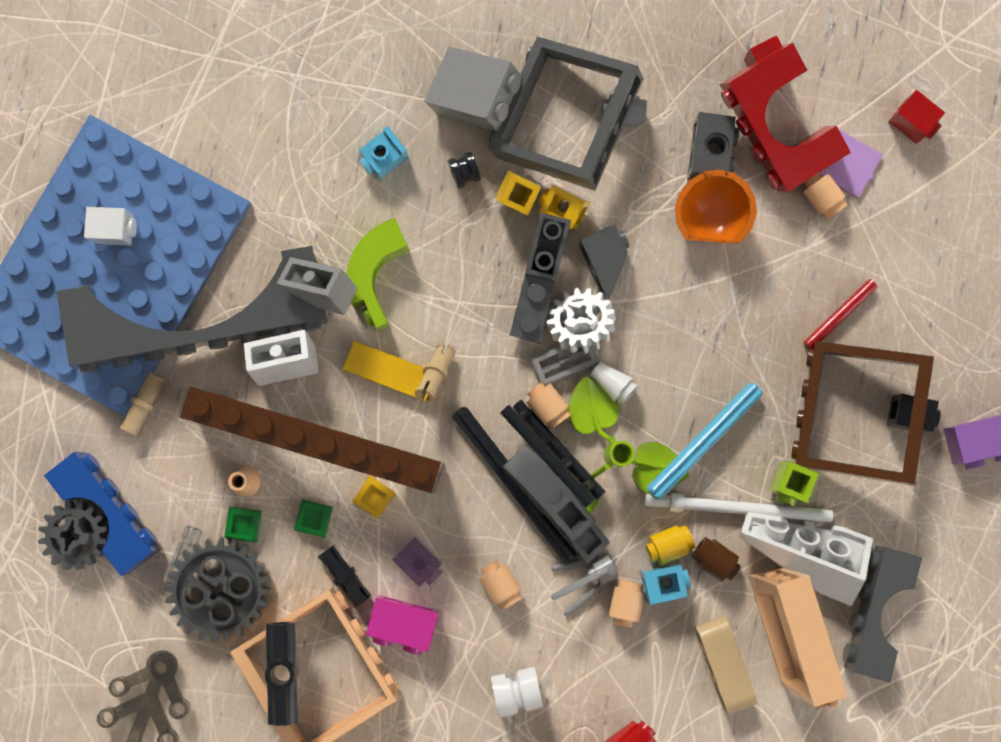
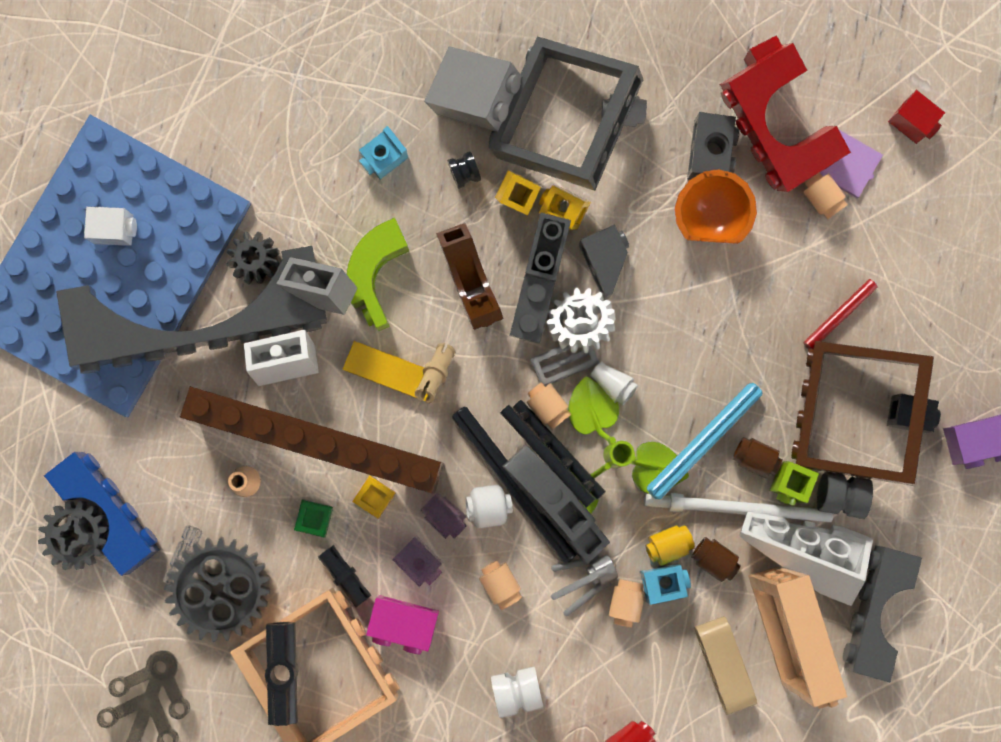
tan pin [119,371,167,436] -> none
green tile [224,507,262,543] -> none
none -> dark grey gear [227,232,280,284]
none -> clear purple brick [420,493,467,539]
none -> reddish brown arch [436,223,504,330]
none -> white head [465,485,513,528]
none -> reddish brown brick [733,437,783,479]
none -> dark grey wheel [817,471,873,519]

